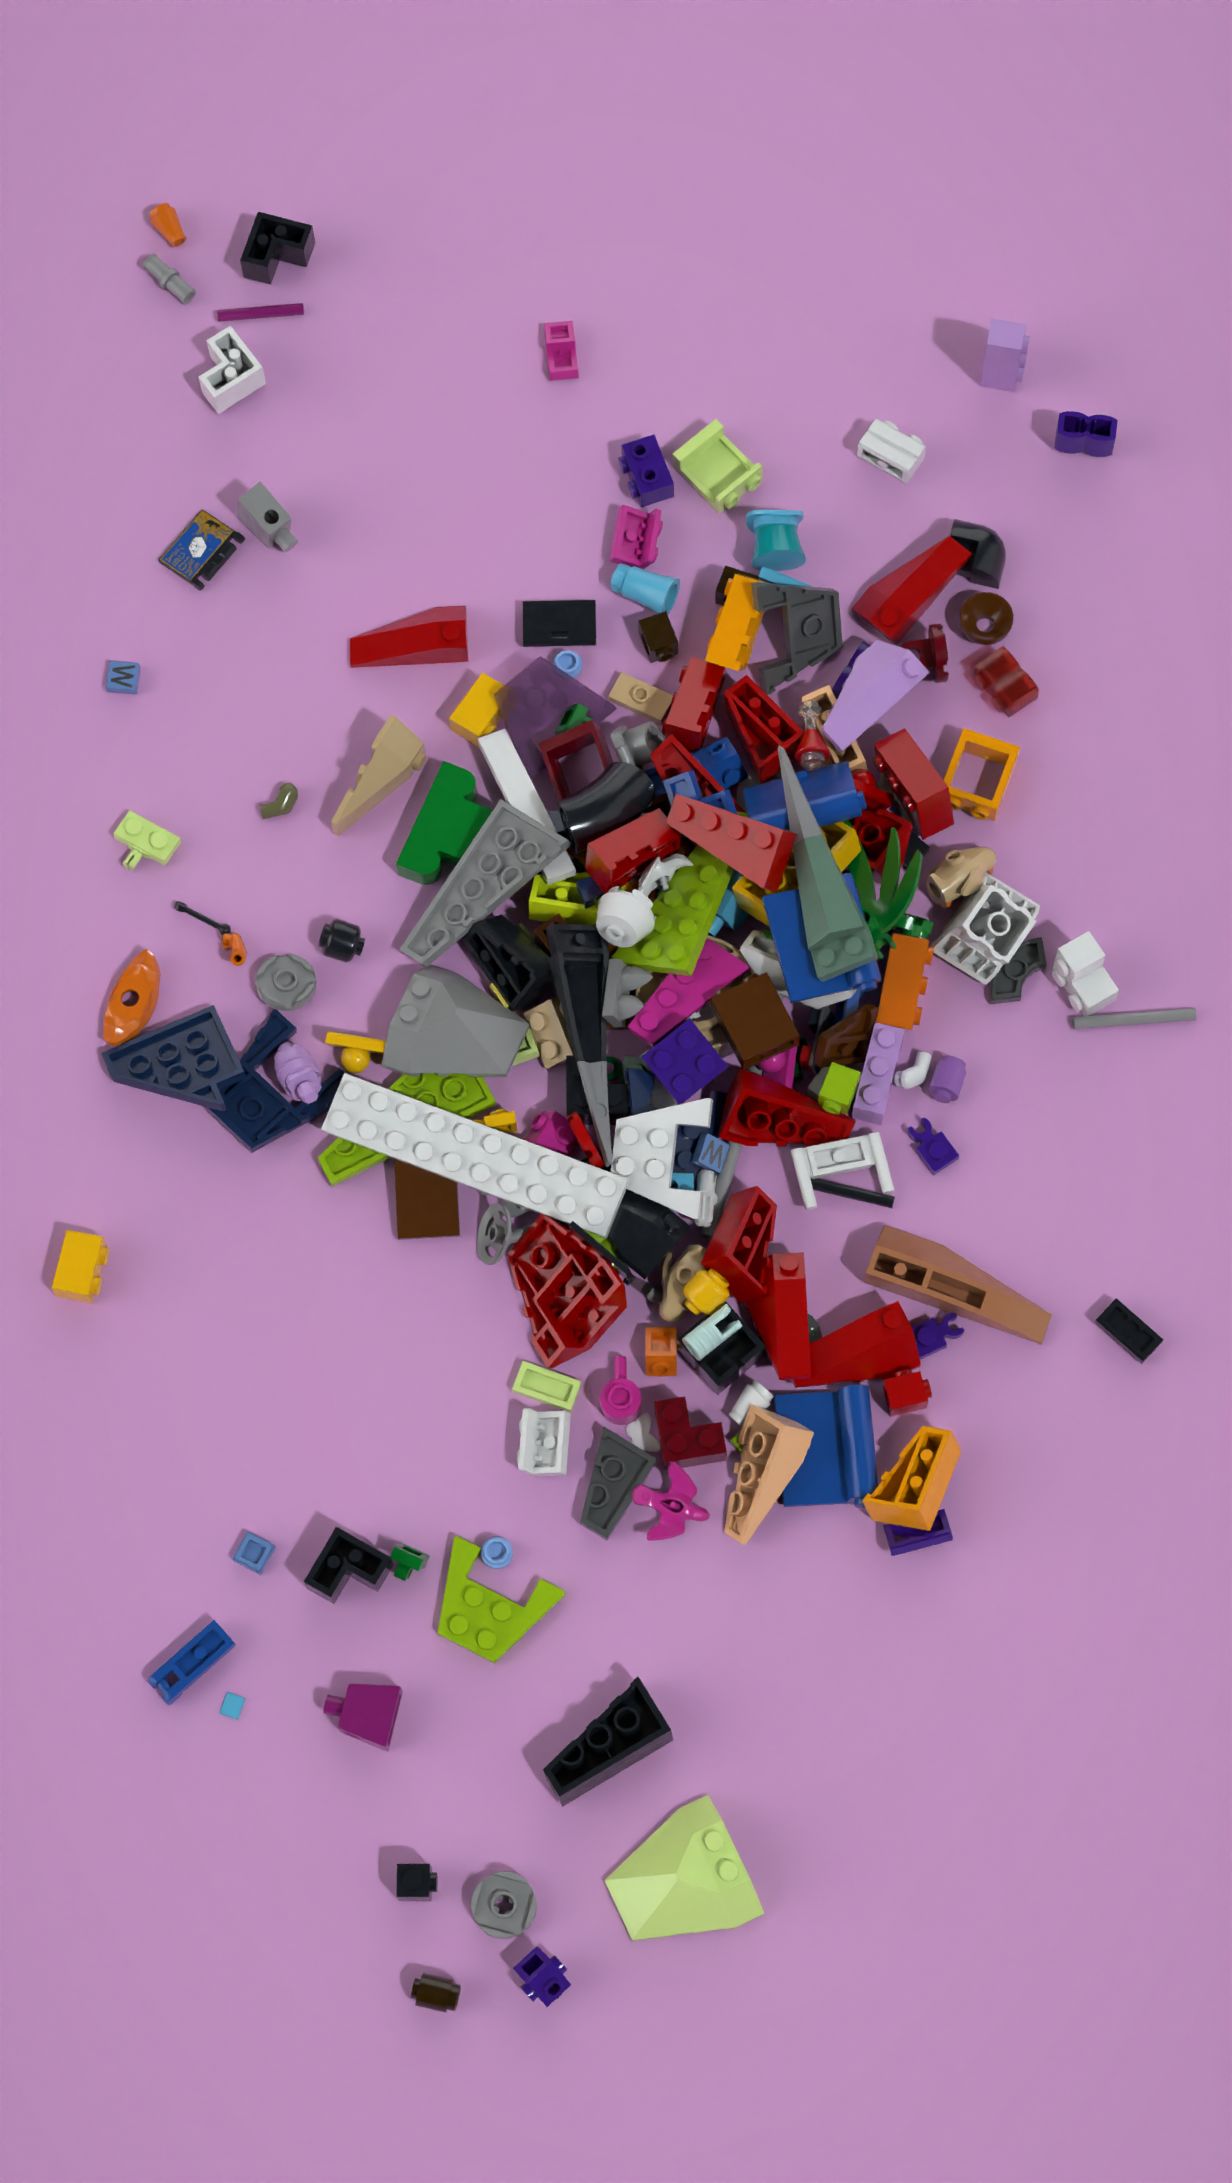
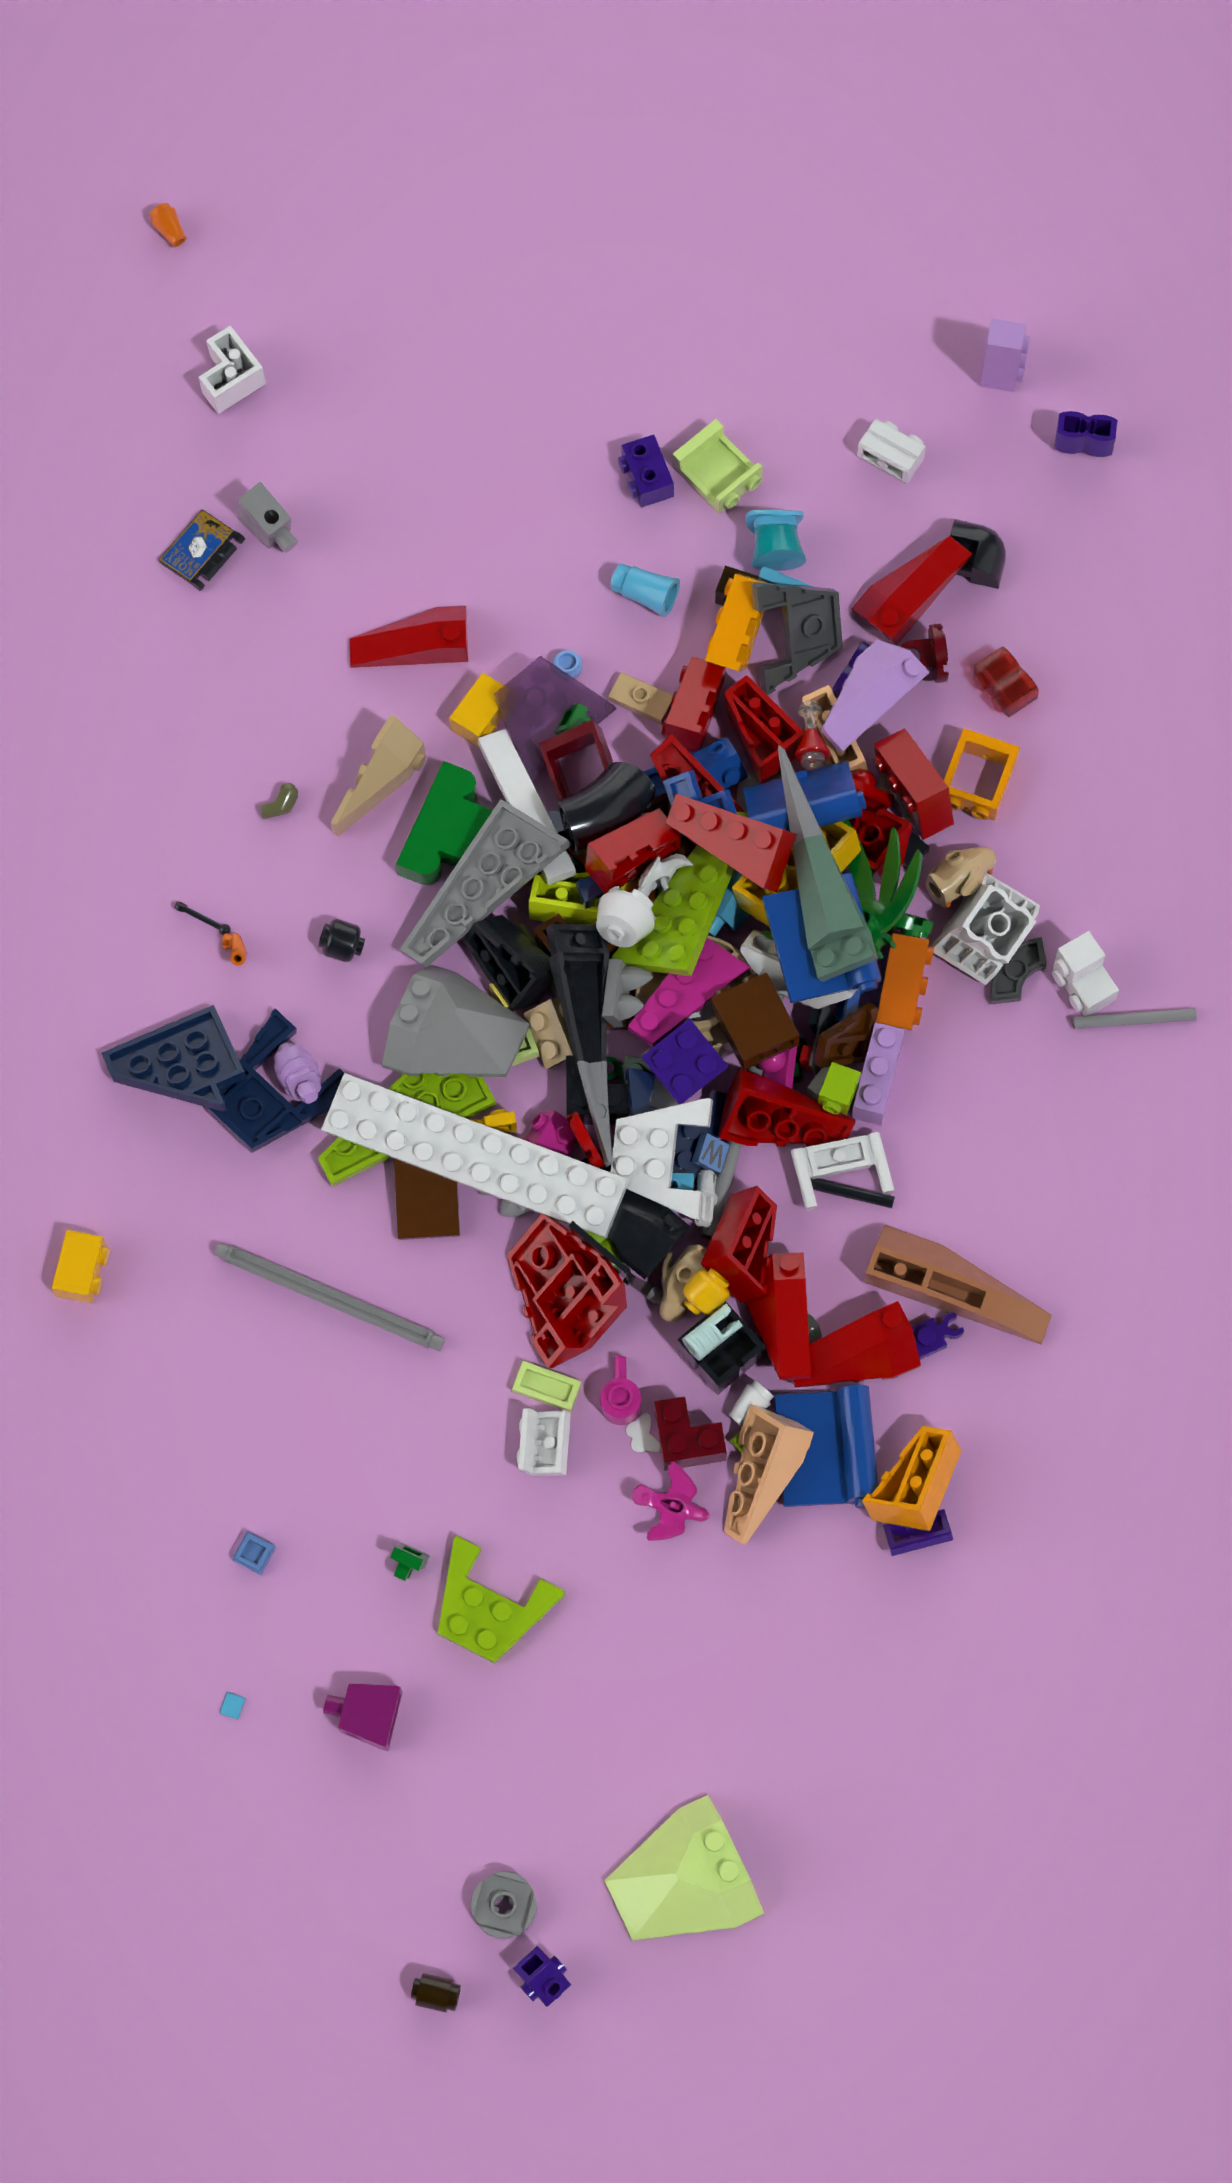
orange piece [103,949,161,1046] -> none
medium blue tile [106,661,141,695] -> none
yellowish green plate [113,810,181,871] -> none
light grey pin [143,253,196,305] -> none
blue plate [147,1620,236,1705] -> none
magenta bar [217,303,304,322] -> none
black brick [240,212,315,285] -> none
light grey tile [256,954,316,1011] -> none
black brick [304,1527,394,1604] -> none
yellow tile [325,1031,386,1073] -> none
black brick [396,1864,438,1901] -> none
light grey dish [477,1203,565,1265] -> none
light blue plate [481,1537,513,1569] -> none
black piece [523,600,596,647] -> none
black wedge [543,1677,674,1807] -> none
dark pink slope [544,321,579,381] -> none
dark grey wing [580,1426,657,1541] -> none
dark pink bracket [609,504,663,569] -> none
light grey piece [611,722,665,771] -> none
dark brown brick [638,611,678,663] -> none
orange bracket [645,1327,677,1377] -> none
red brick [882,1369,932,1417] -> none
white arm [894,1052,932,1089] -> none
dark purple plate [908,1117,959,1176] -> none
medium lavender brick [929,1055,966,1103] -> none
reddish brown piece [959,592,1014,645] -> none
black plate [1095,1298,1164,1364] -> none
none -> light grey piece [214,1243,445,1351]

